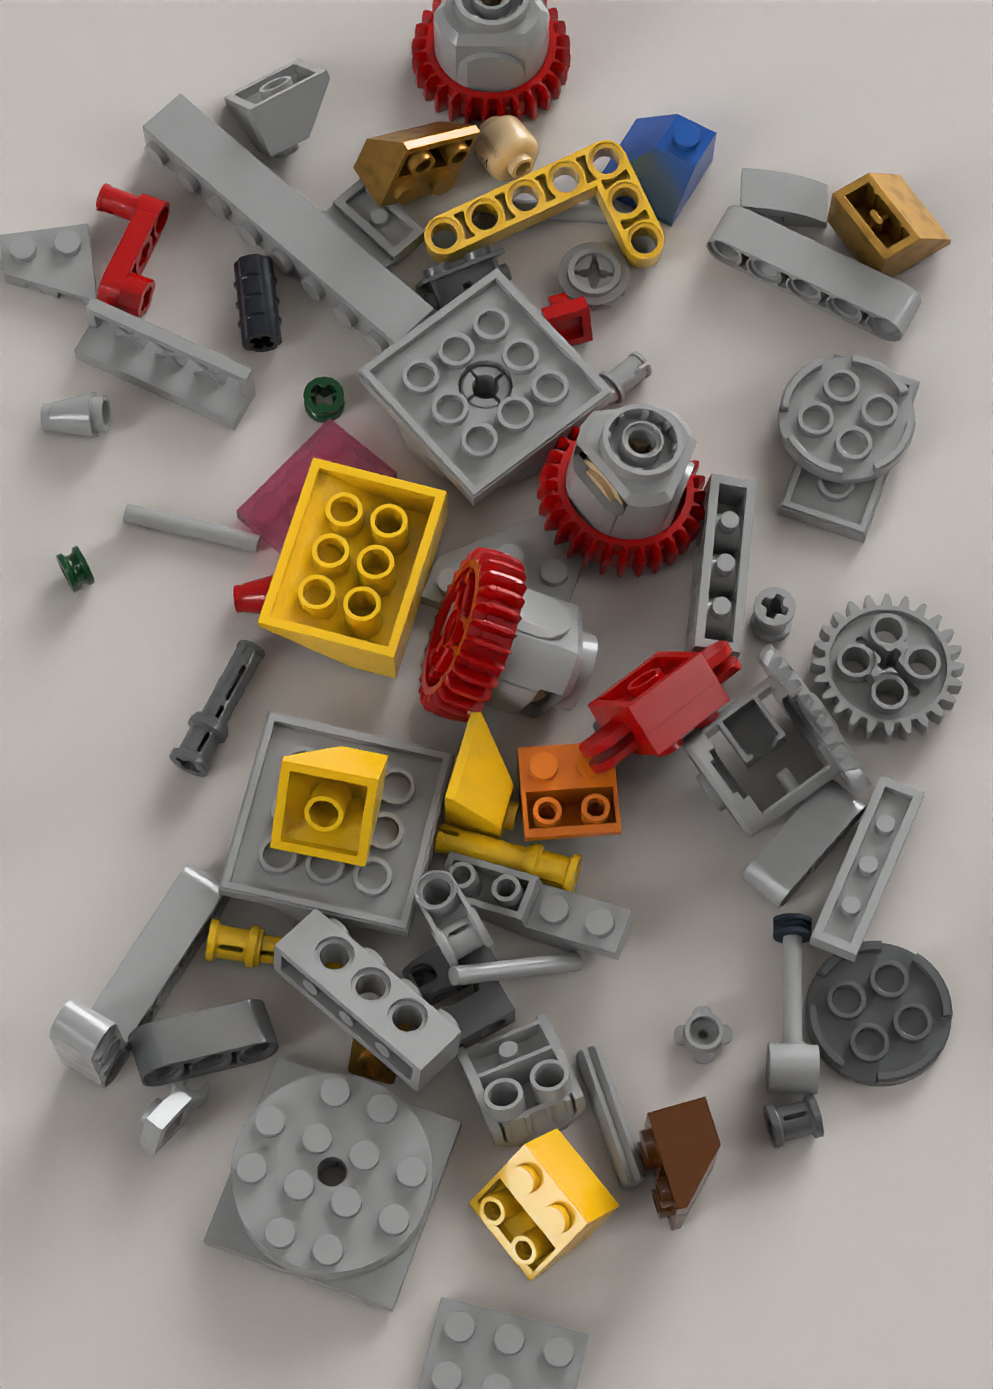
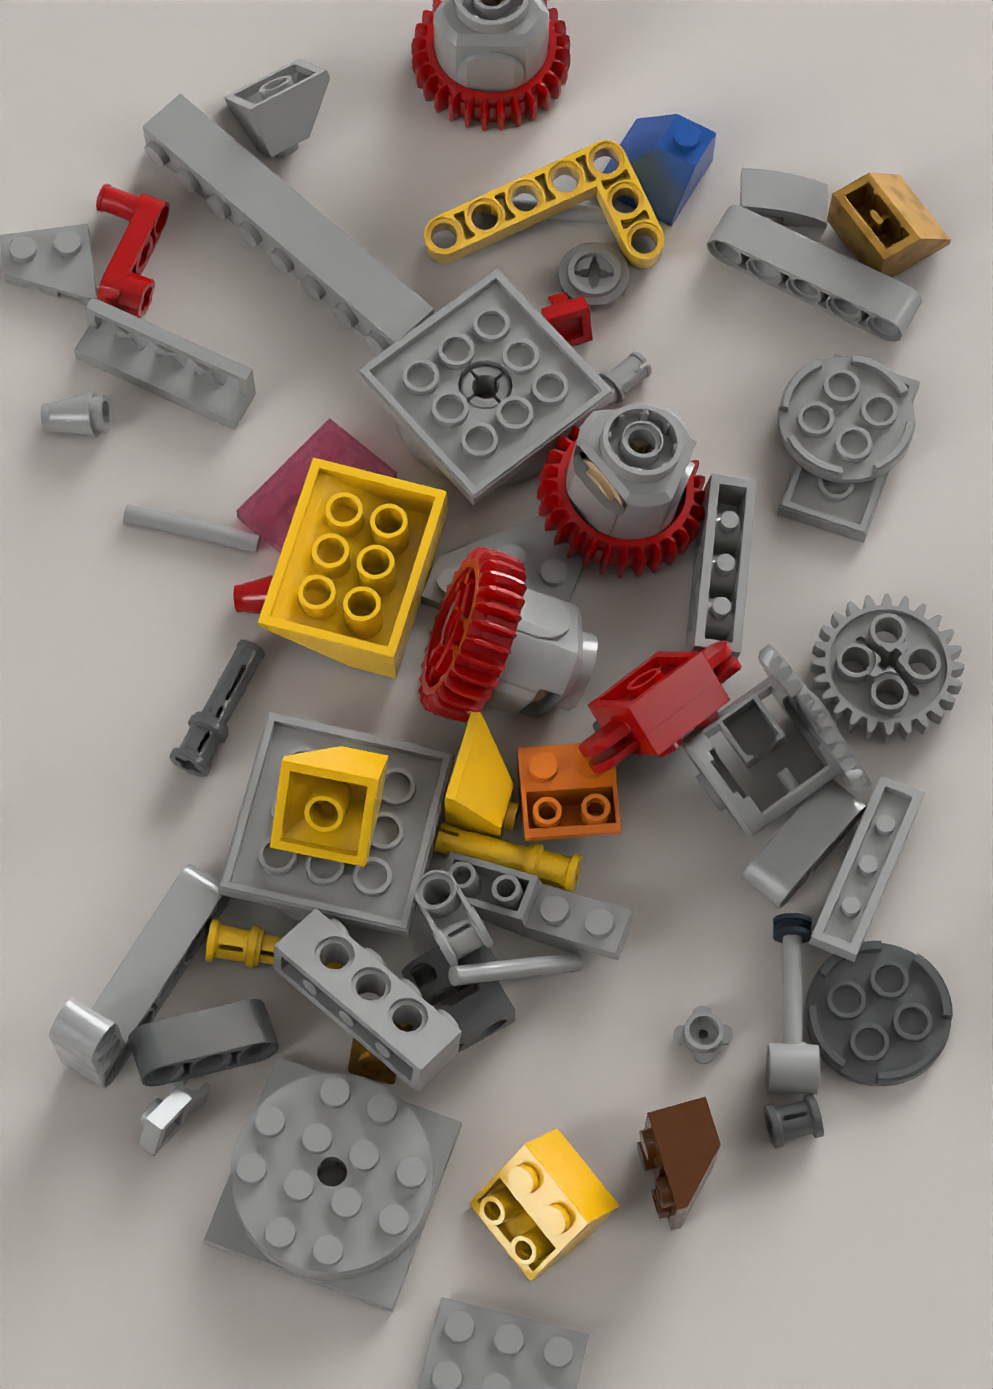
dark green bush [56,546,95,593] -> none
black axle [233,254,282,352] -> none
dark green bush [303,376,345,423] -> none
light grey plate [321,179,425,269] -> none
pearl gold slope [353,121,480,208] -> none
dark grey hinge [415,245,512,311] -> none
light grey slope [456,1013,587,1147] -> none
tan head [473,115,539,181] -> none
light grey axle [576,1045,646,1189] -> none
light grey bush [750,587,796,644] -> none

